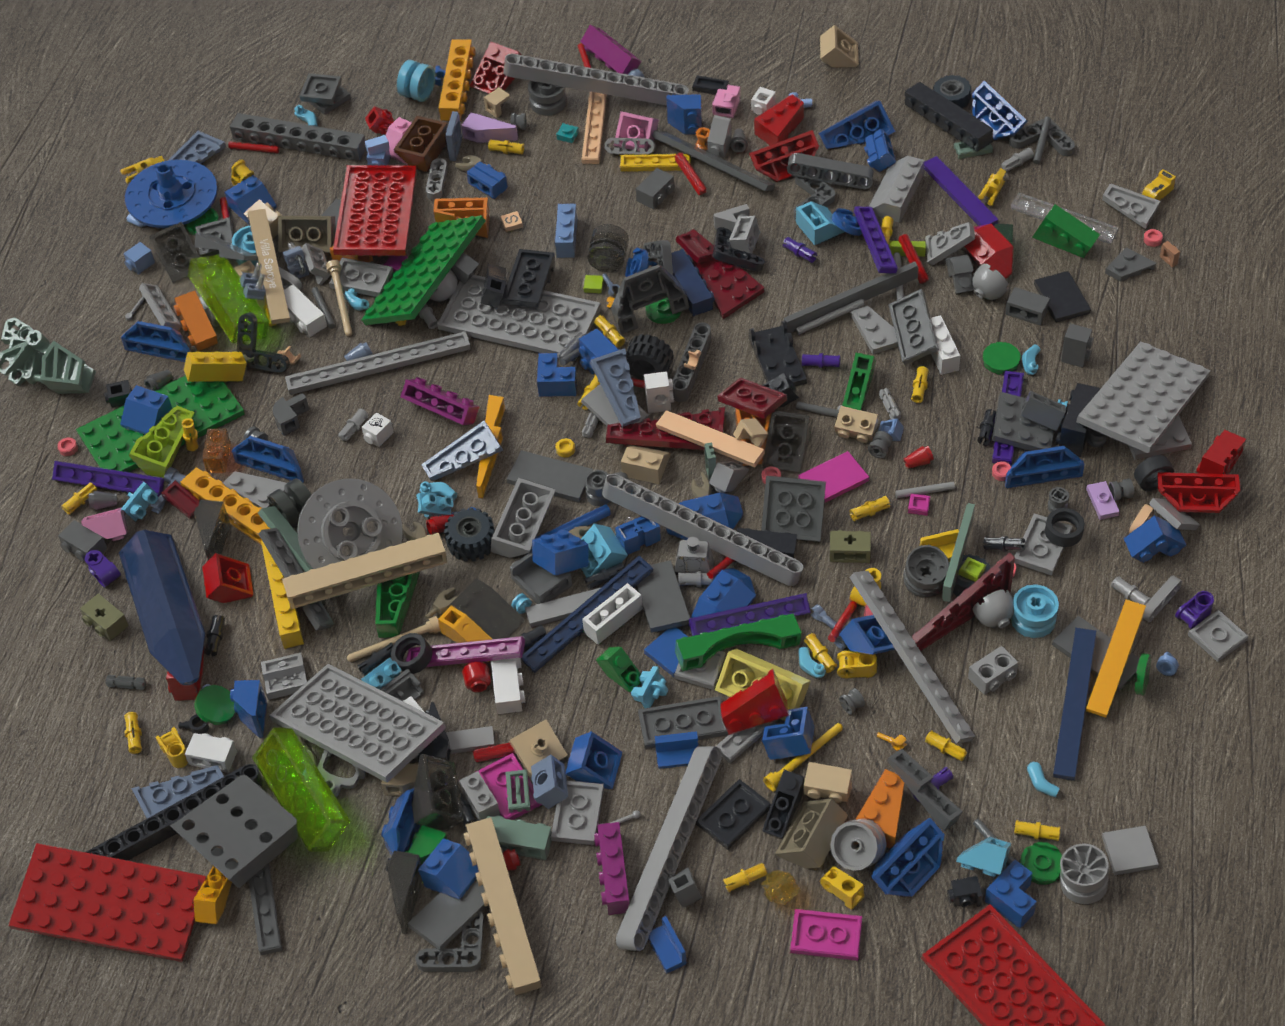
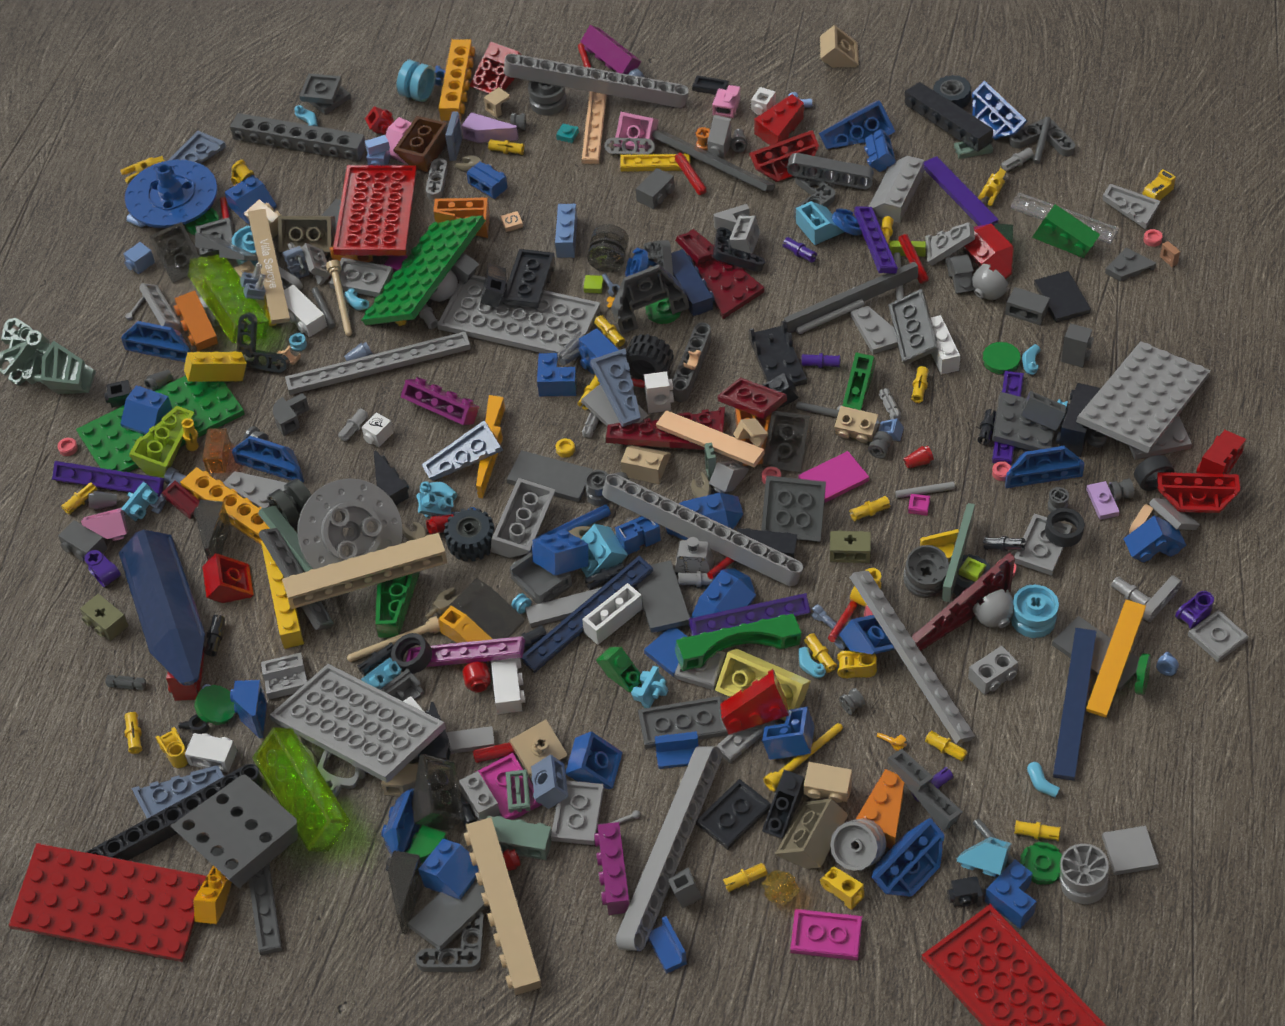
red bar [228,142,279,153] -> none
blue slope [666,94,702,135] -> none
none -> medium azure bush [289,333,307,351]
none -> black slope [374,450,409,505]

